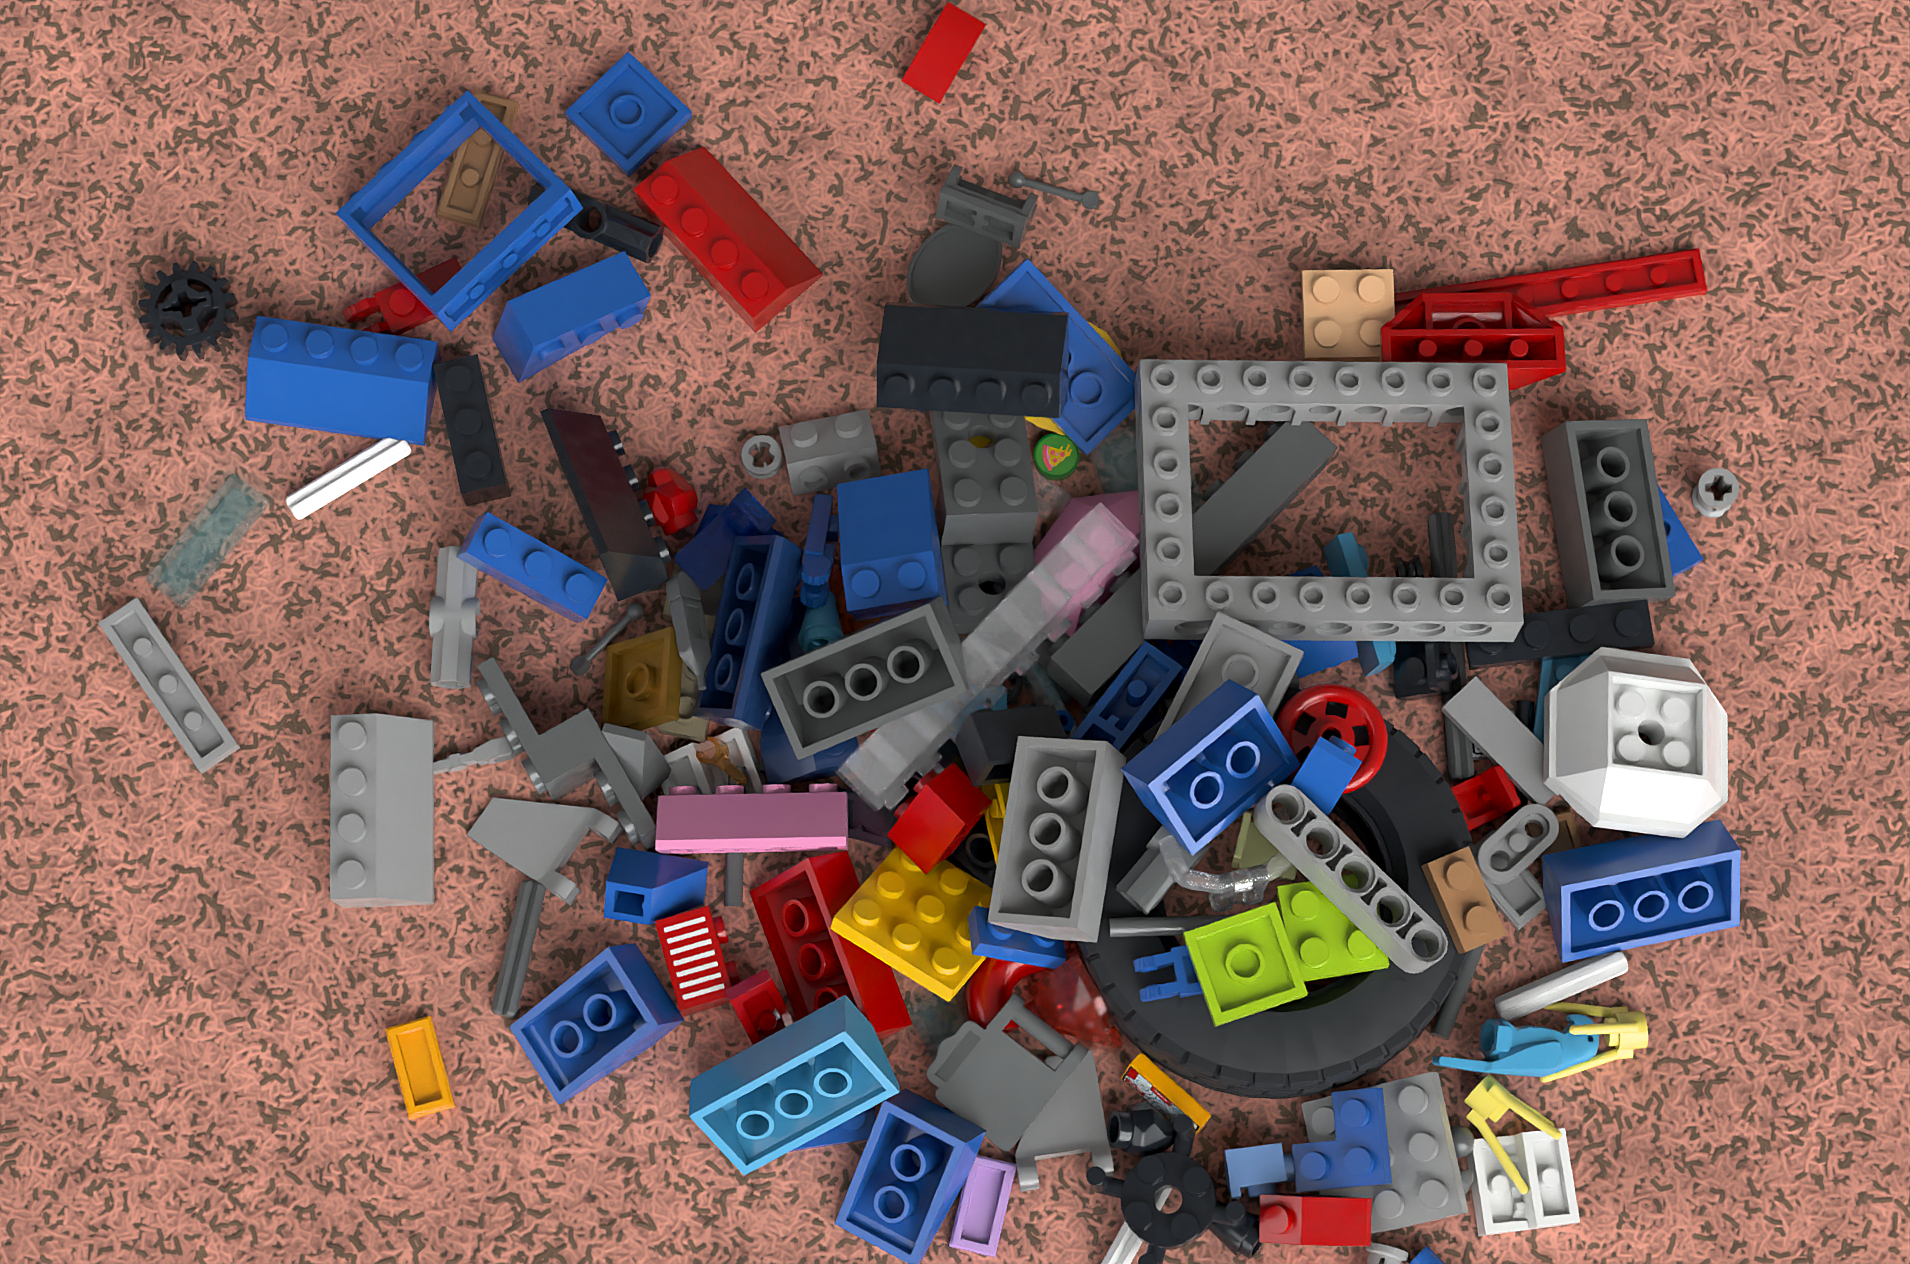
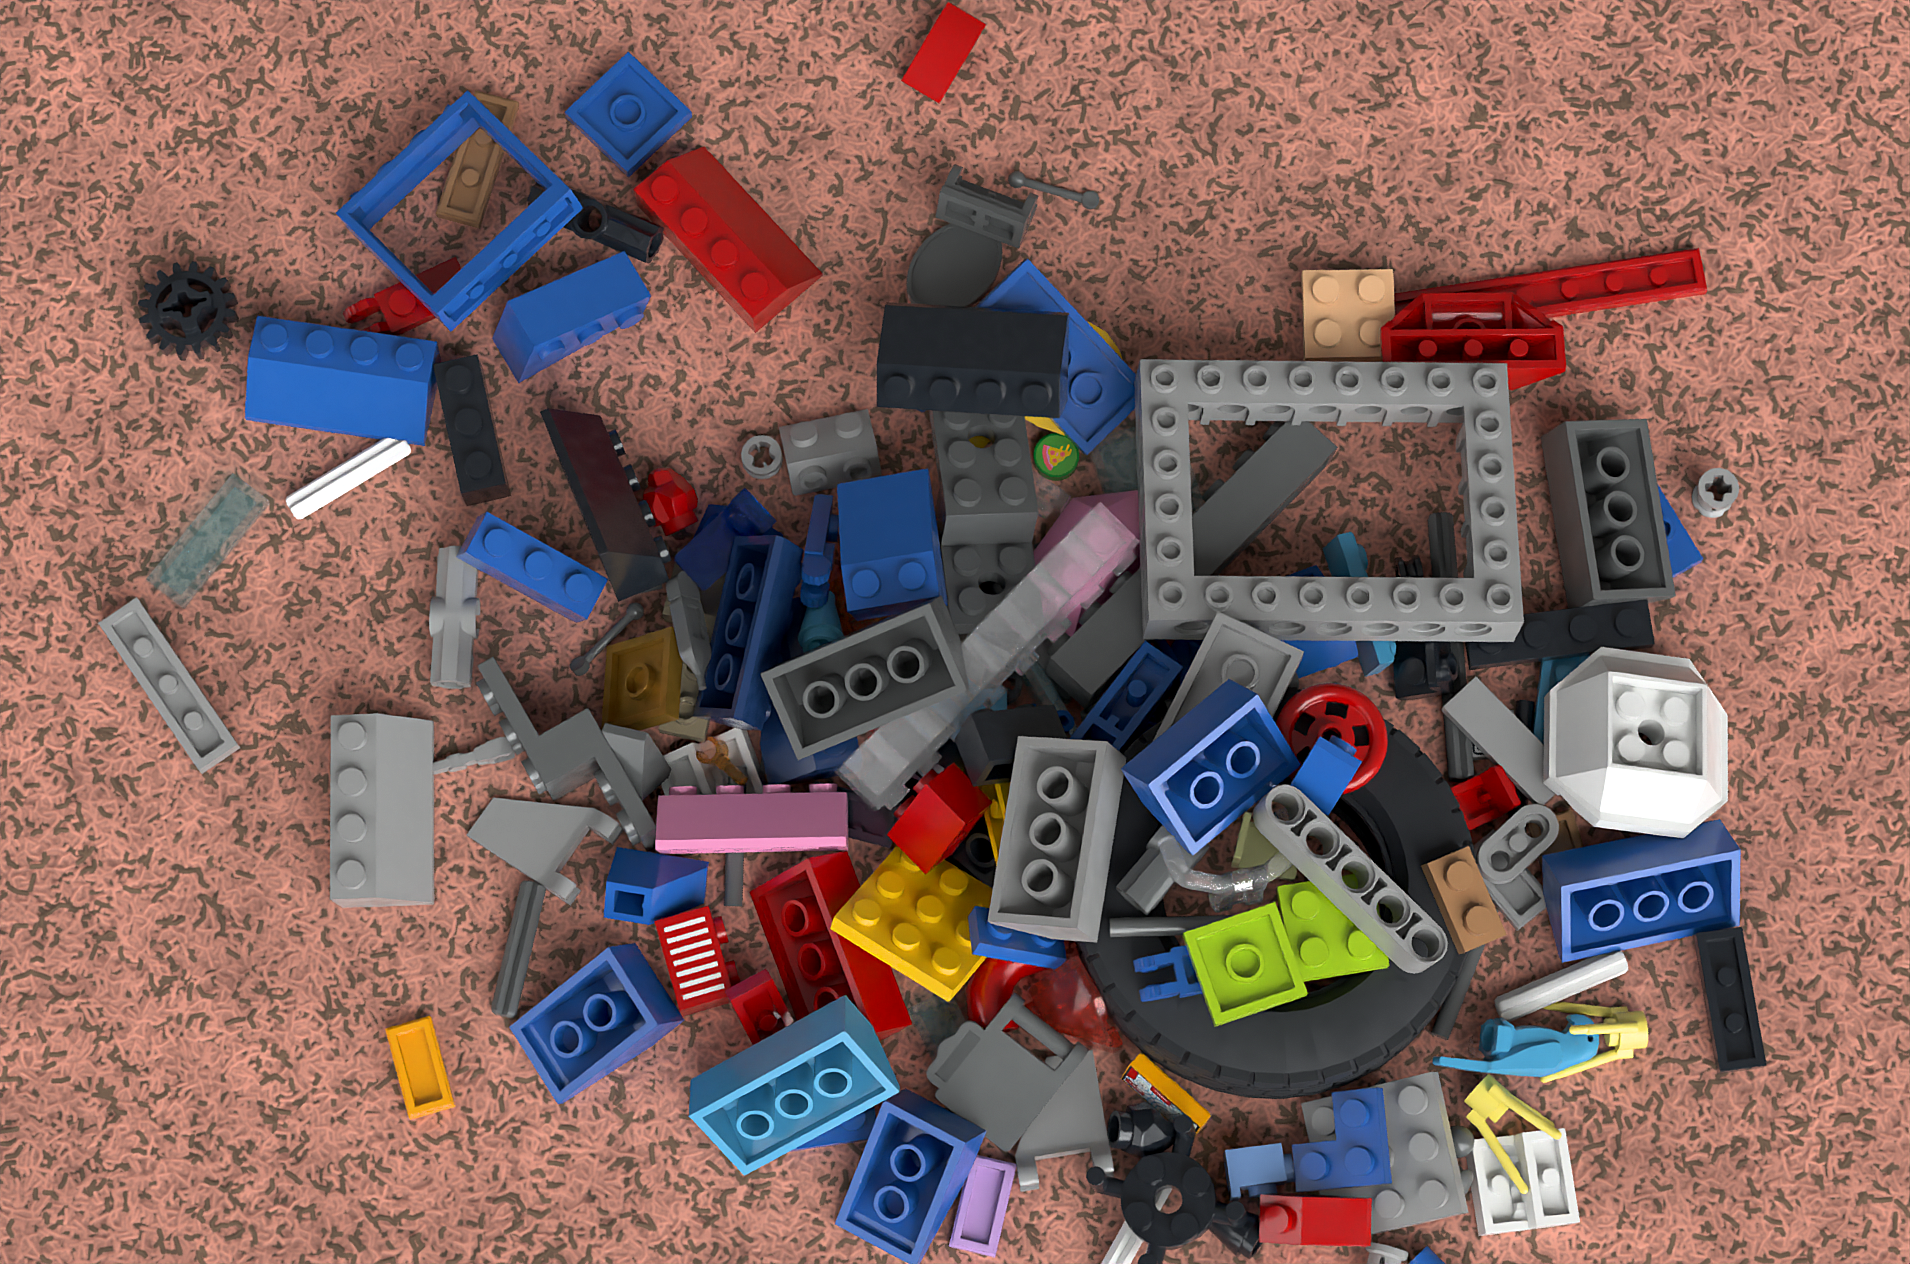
none -> black plate [1693,927,1767,1074]

